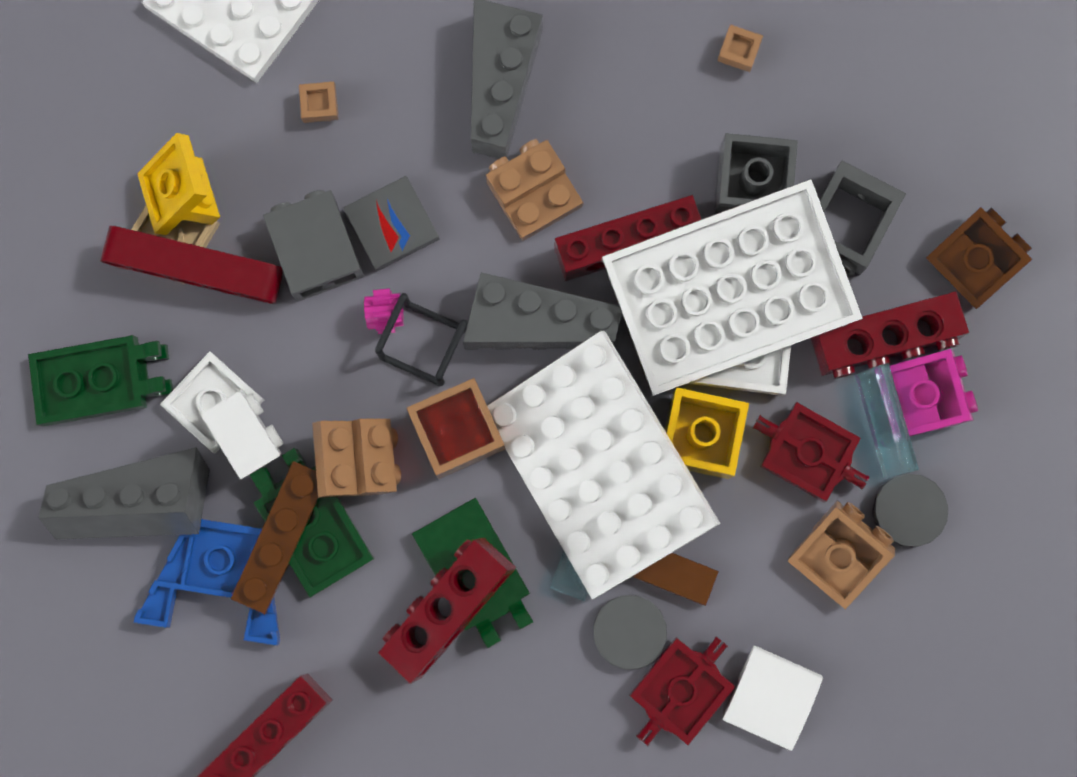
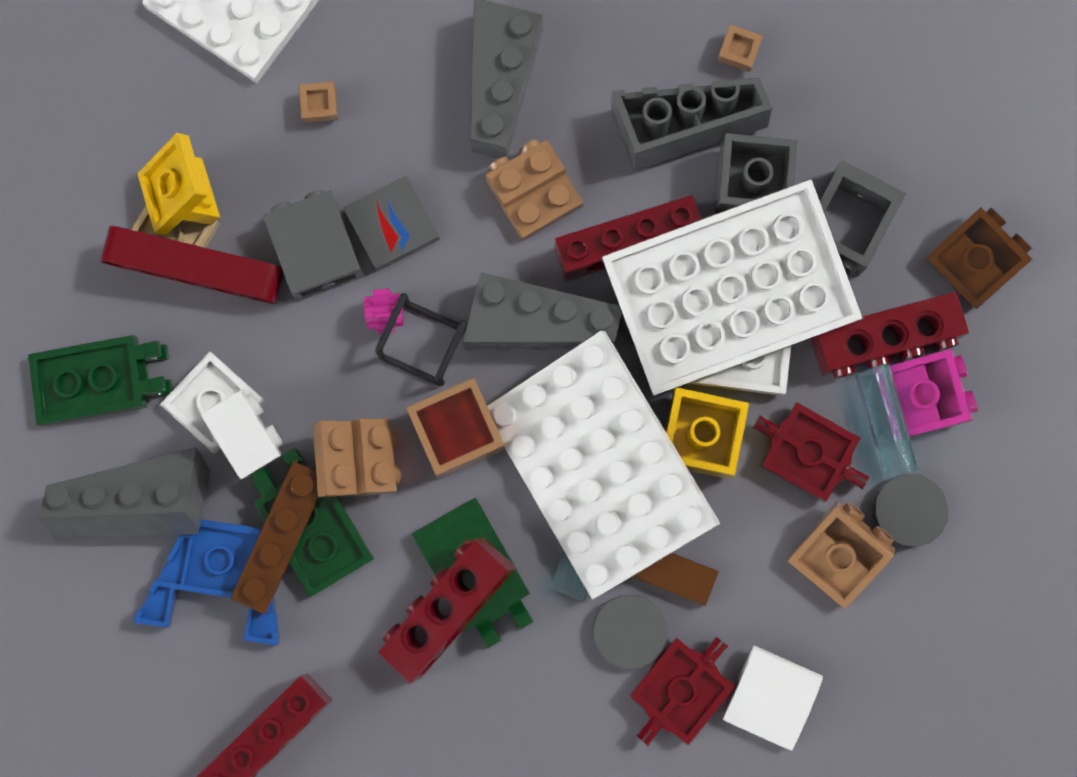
none -> dark grey wedge [611,77,772,171]

